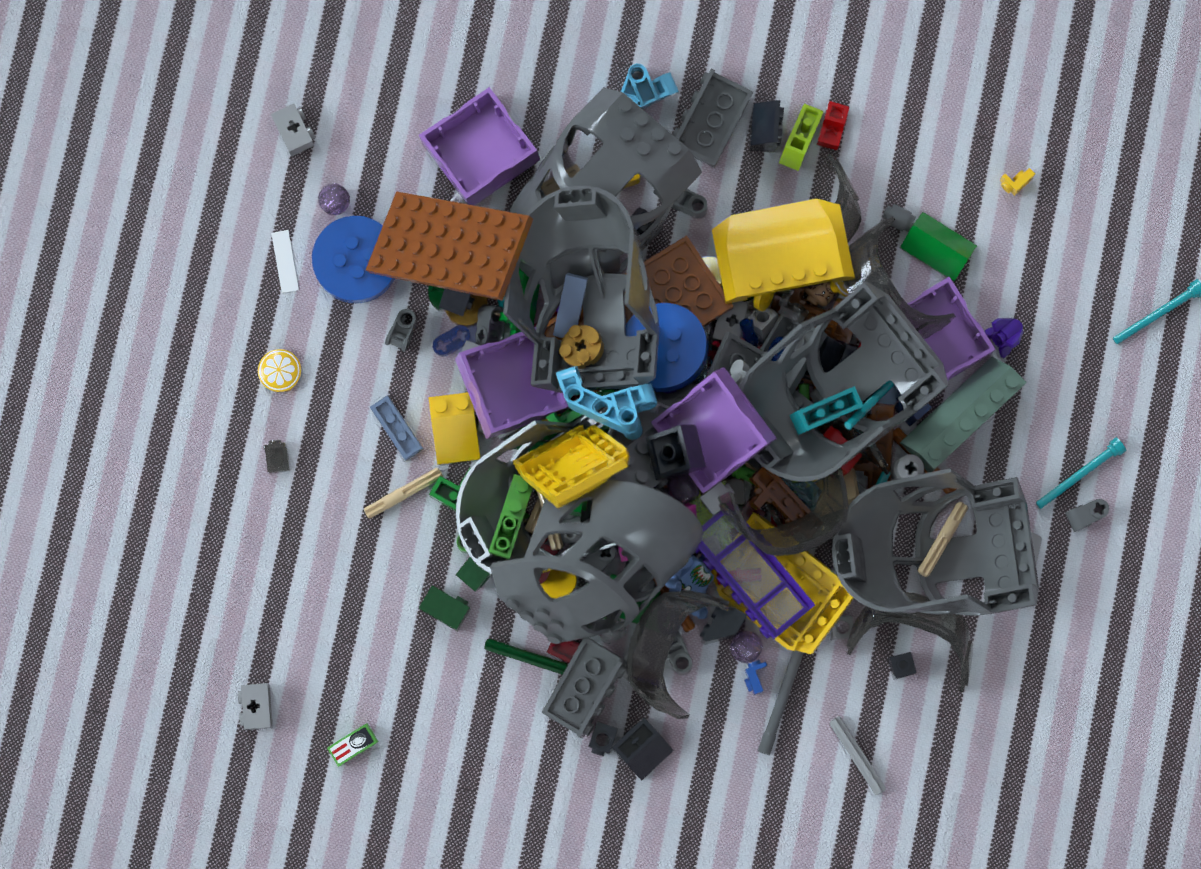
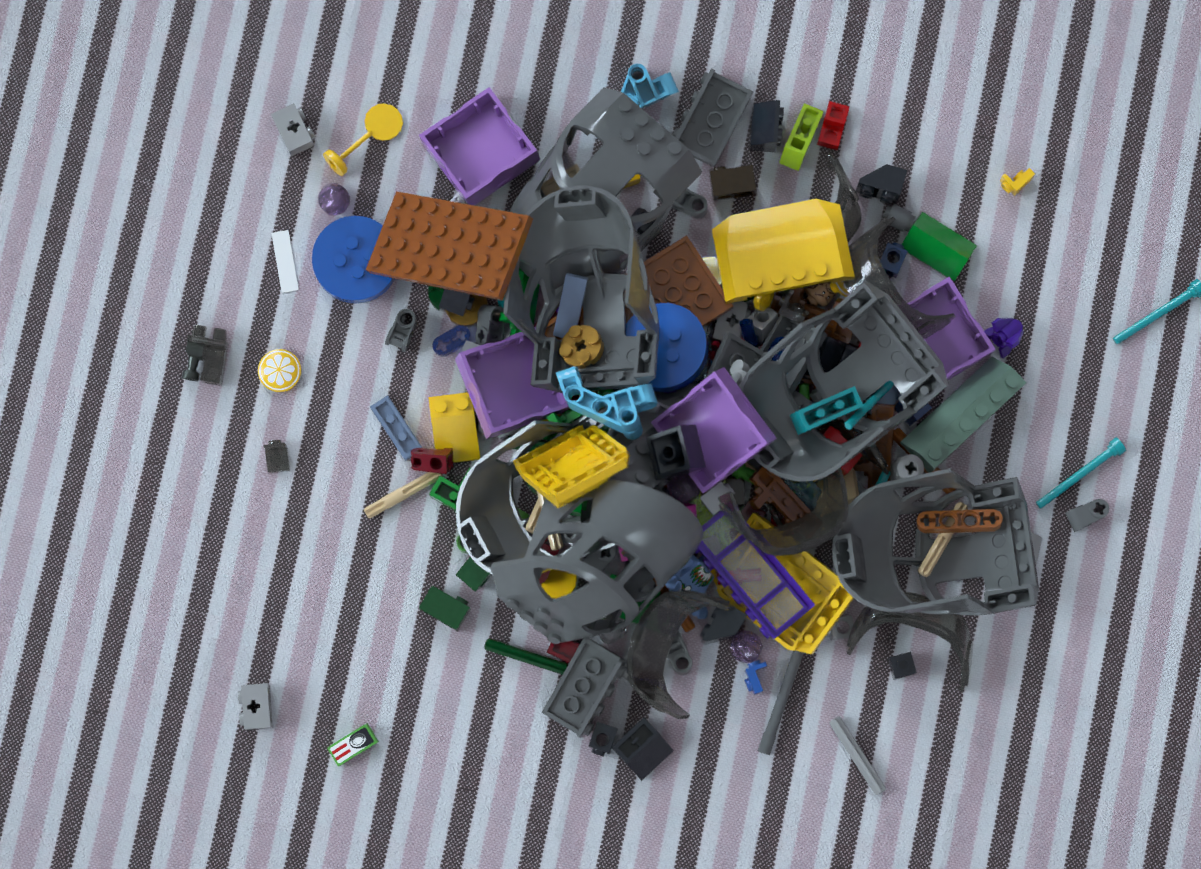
bright green slope [488,474,533,559] -> none
none -> clear smoke hips [181,324,229,386]
none -> yellow piece [323,103,403,176]
none -> dark red leg [411,448,454,474]
none -> dark brown brick [709,165,756,201]
none -> black slope [855,164,907,205]
none -> dark blue brick [876,242,908,278]
none -> dark orange beam [917,509,1003,533]

